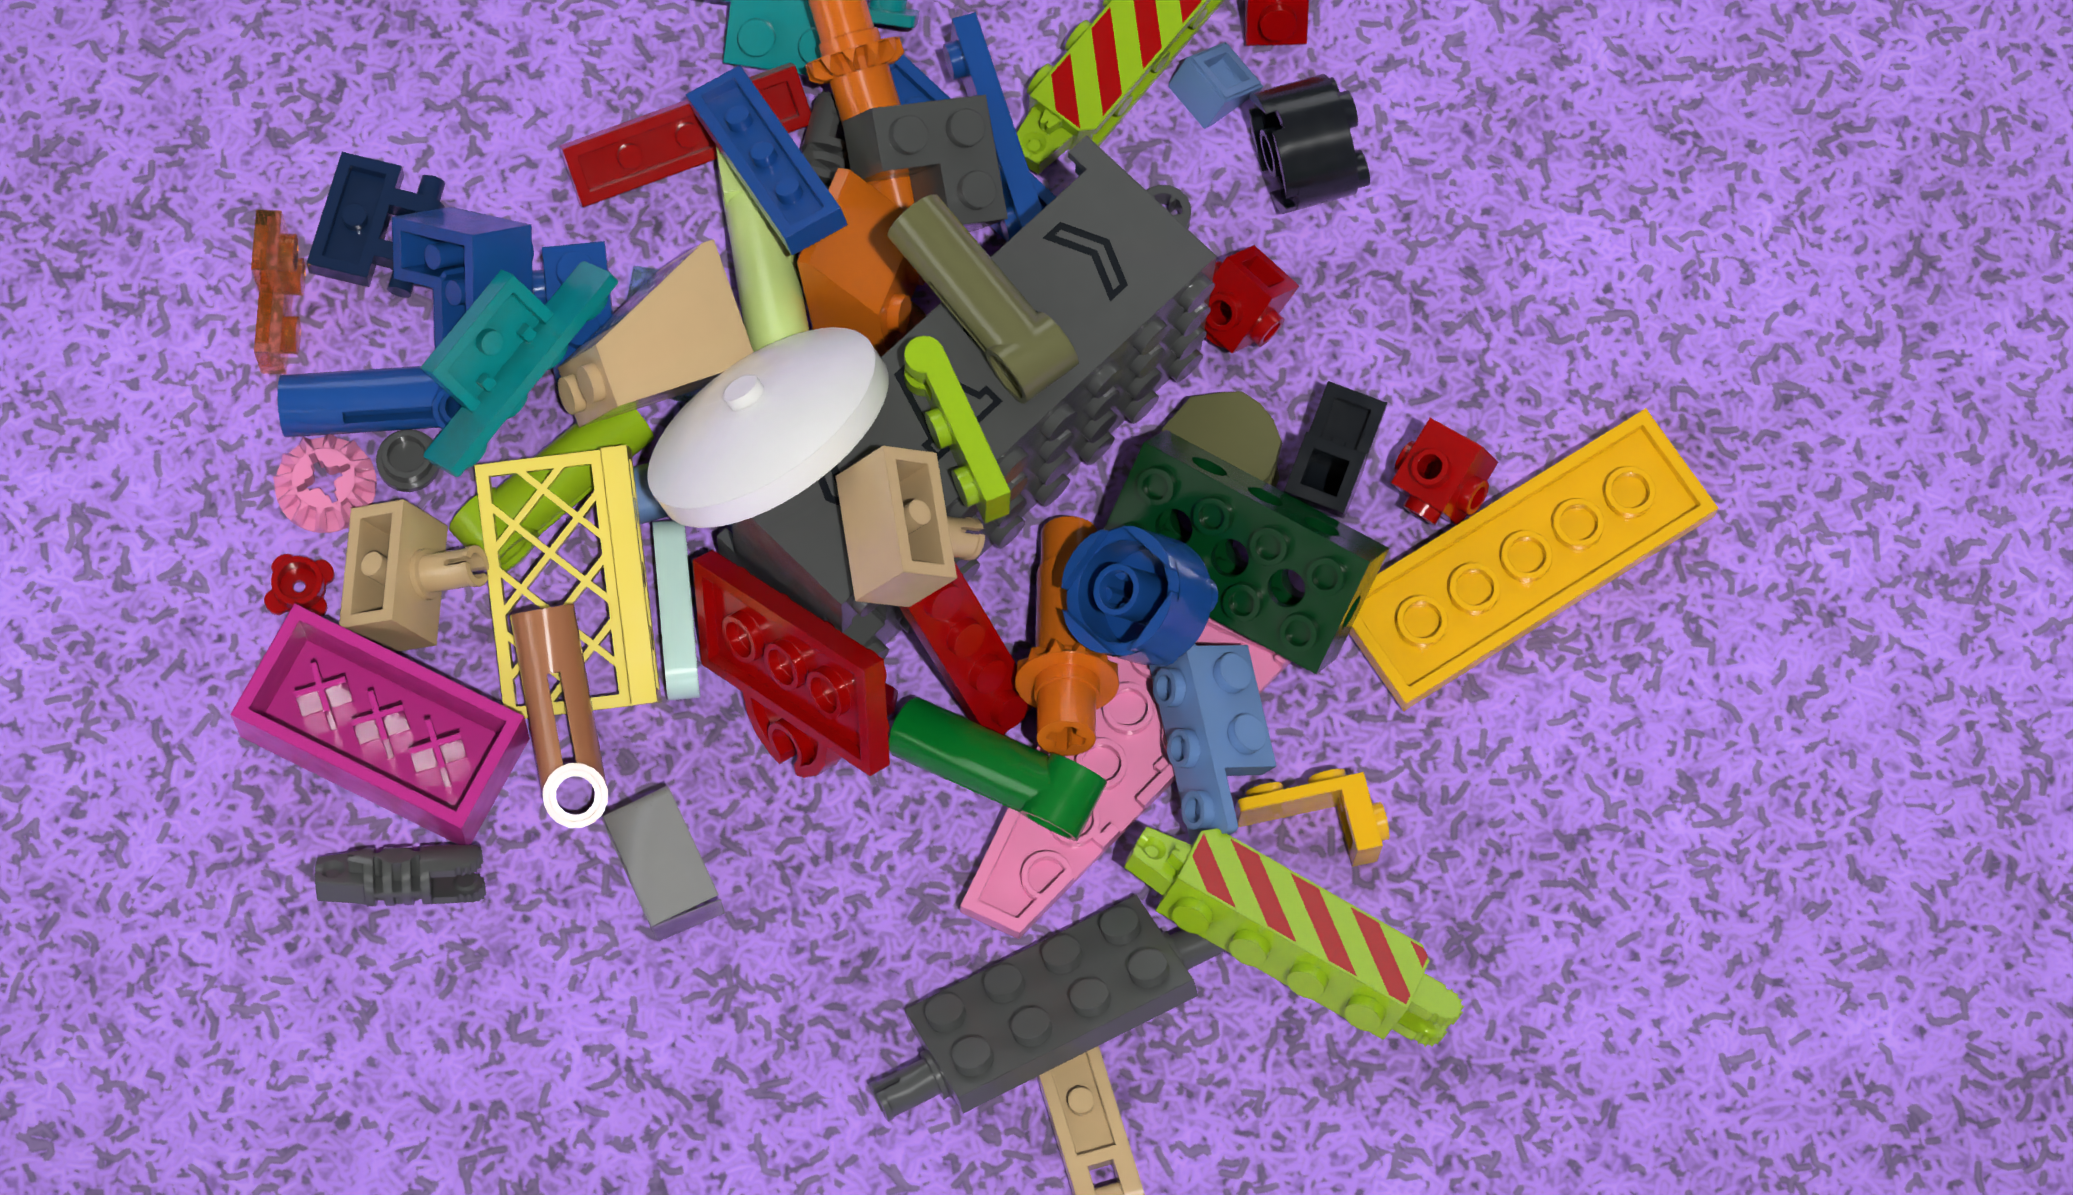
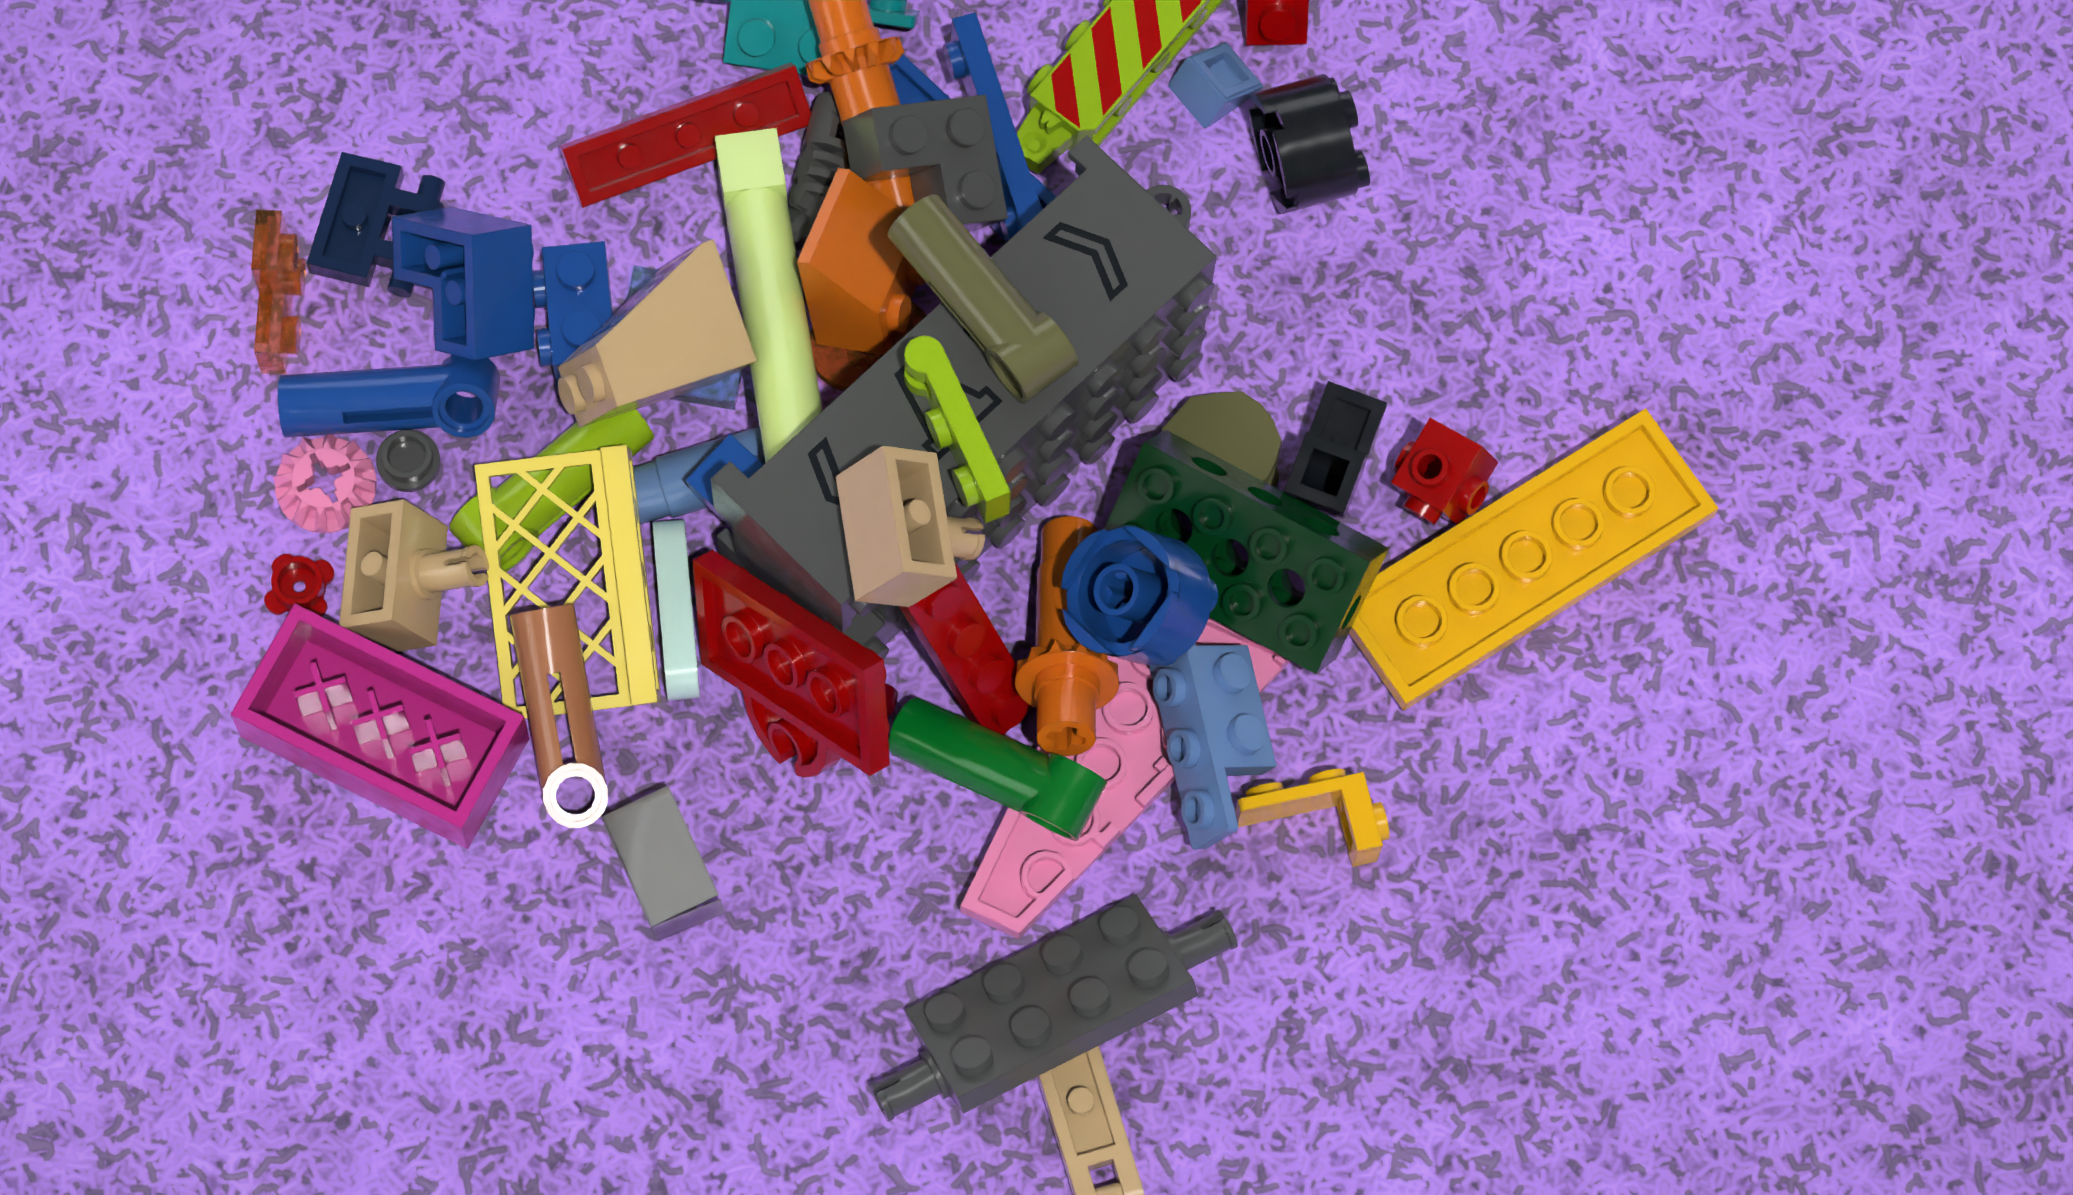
dark grey hinge [314,844,486,907] -> none
teal bracket [420,261,618,477] -> none
white dish [647,327,889,528] -> none
blue plate [685,65,848,255] -> none
lime hinge [1124,827,1464,1047] -> none
red brick [1204,245,1299,353] -> none

